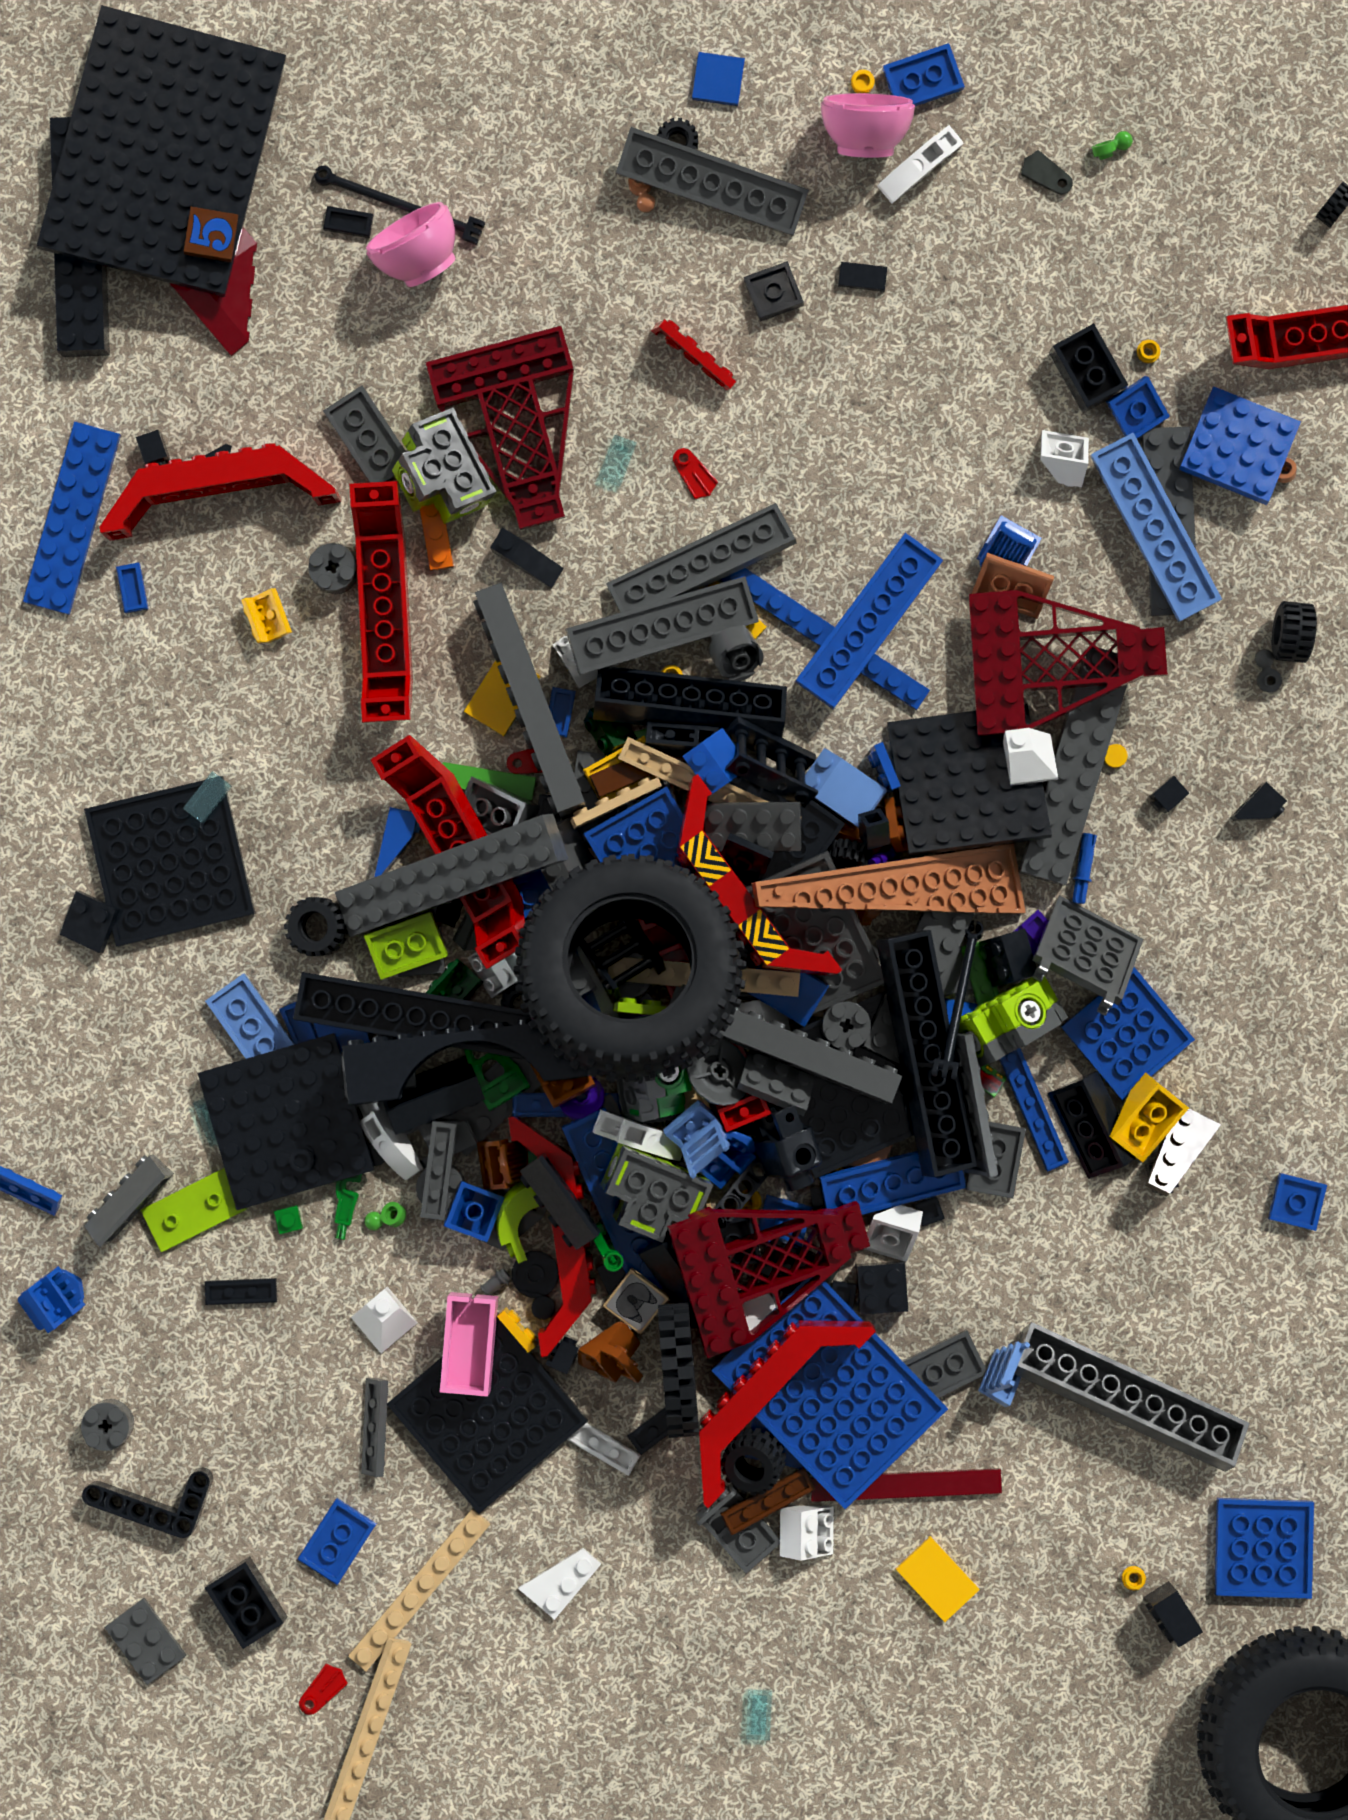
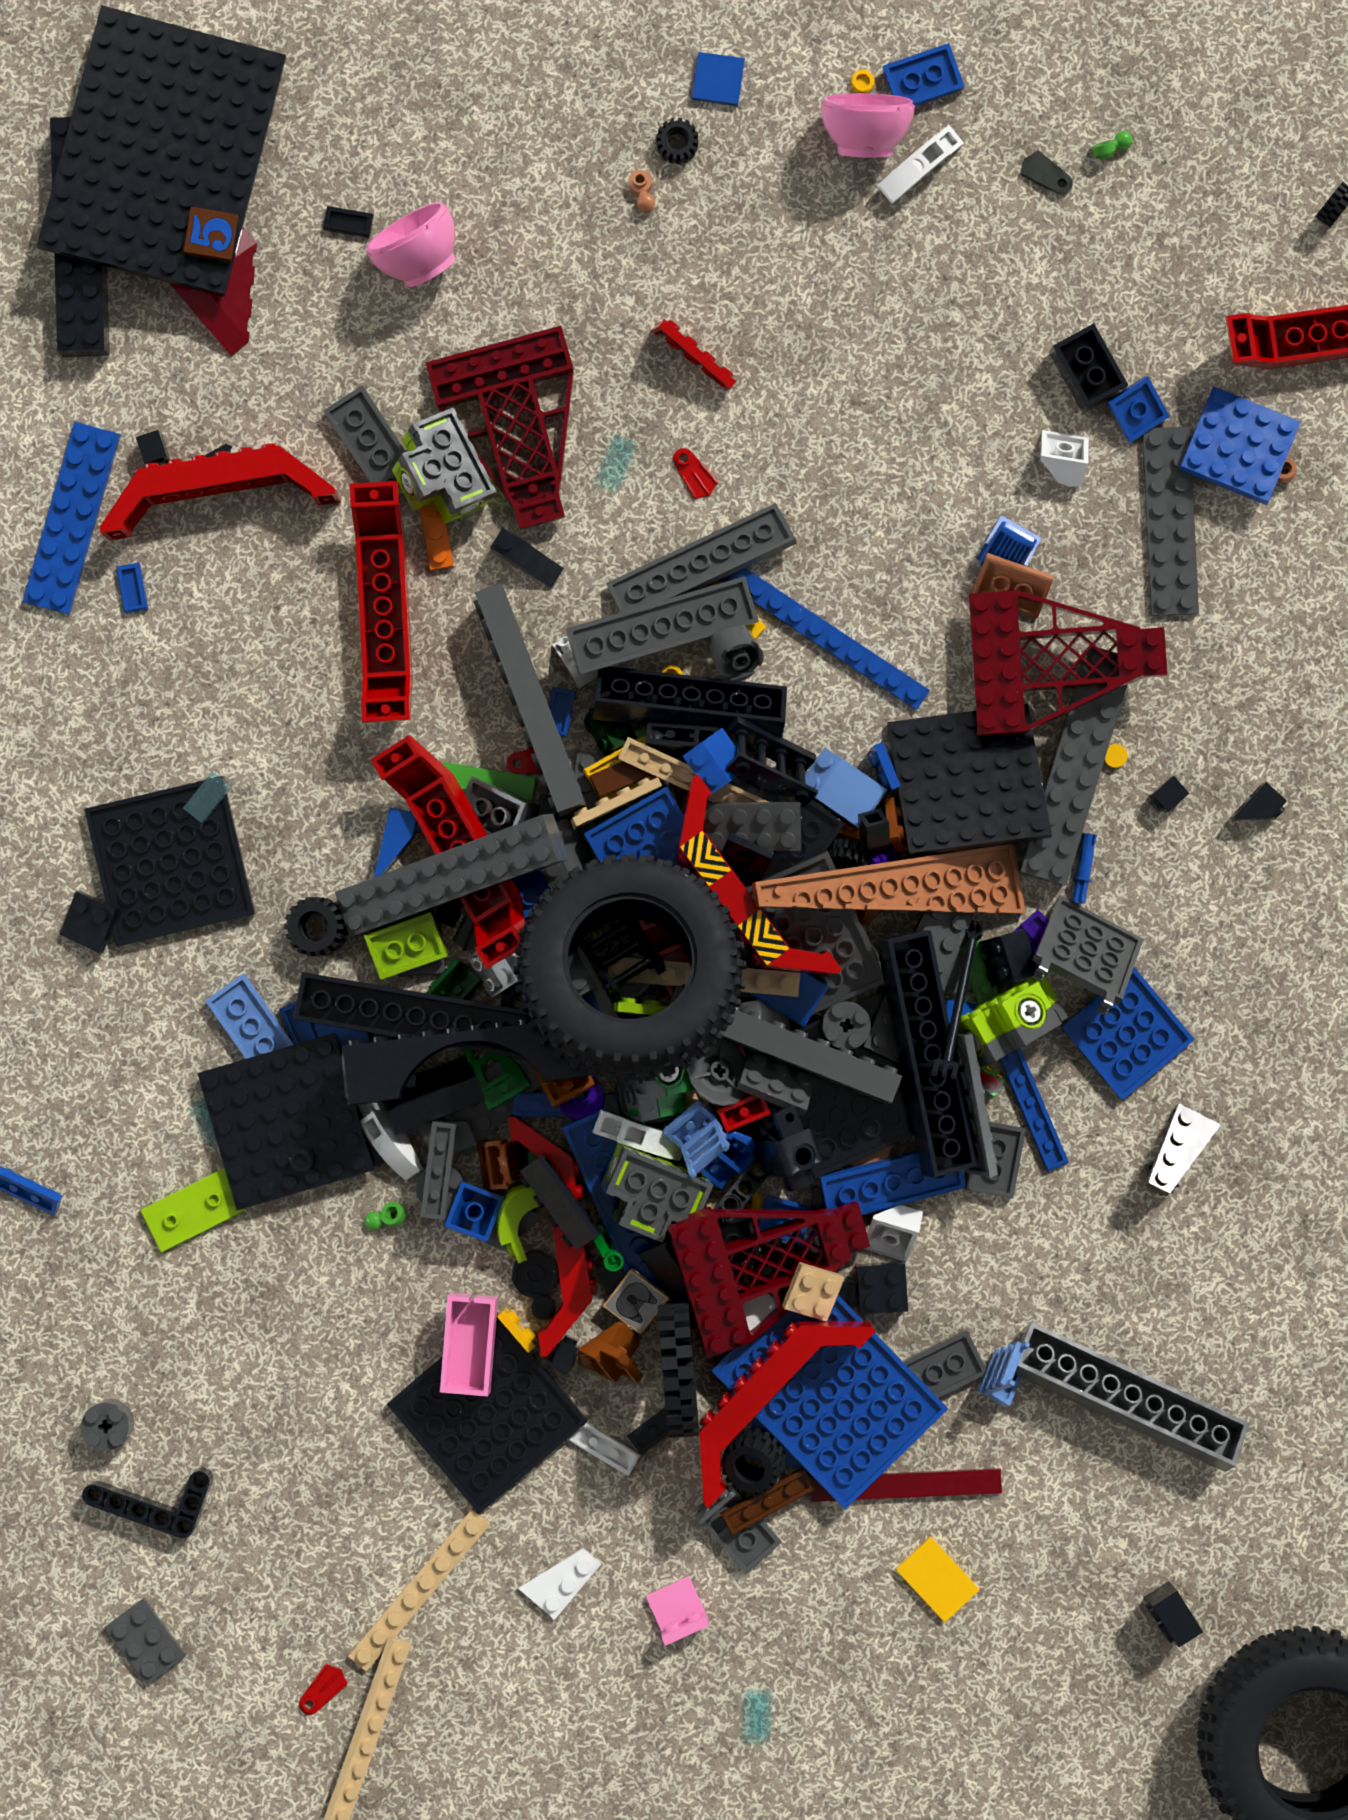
blue piece [18,1266,85,1333] -> none
dark grey slope [84,1154,174,1247] -> none
black tile [205,1278,278,1305] -> none
black brick [205,1556,288,1649] -> none
yellow bracket [241,588,292,643] -> none
green plate [274,1205,303,1234] -> none
blue tile [297,1498,377,1585] -> none
dark grey brick [308,543,357,594] -> none
black hinge [314,166,485,245] -> none
green piece [334,1174,362,1240] -> none
white slope [351,1286,418,1353] -> none
dark grey plate [361,1378,388,1477] -> none
yellow tile [464,660,541,736] -> none
dark grey pin [480,1268,512,1296] -> none
dark grey plate [616,127,809,236] -> none
black plate [744,261,804,322] -> none
white slope [780,1506,834,1561] -> none
blue plate [795,533,943,709] -> none
black tile [838,262,888,292] -> none
black tile [914,1196,945,1227] -> none
white slope [1003,728,1058,786] -> none
black slope [1048,1071,1137,1179] -> none
medium blue plate [1090,433,1222,622] -> none
yellow slope [1110,1072,1189,1162] -> none
yellow plate [1121,1566,1146,1590] -> none
yellow plate [1136,340,1160,364] -> none
blue plate [1214,1498,1314,1599] -> none
dark grey plate [1255,649,1282,692] -> none
blue plate [1268,1173,1327,1231] -> none
black tyre [1271,601,1317,663] -> none
none -> bright pink bracket [646,1576,709,1646]
none -> tan plate [782,1262,844,1322]

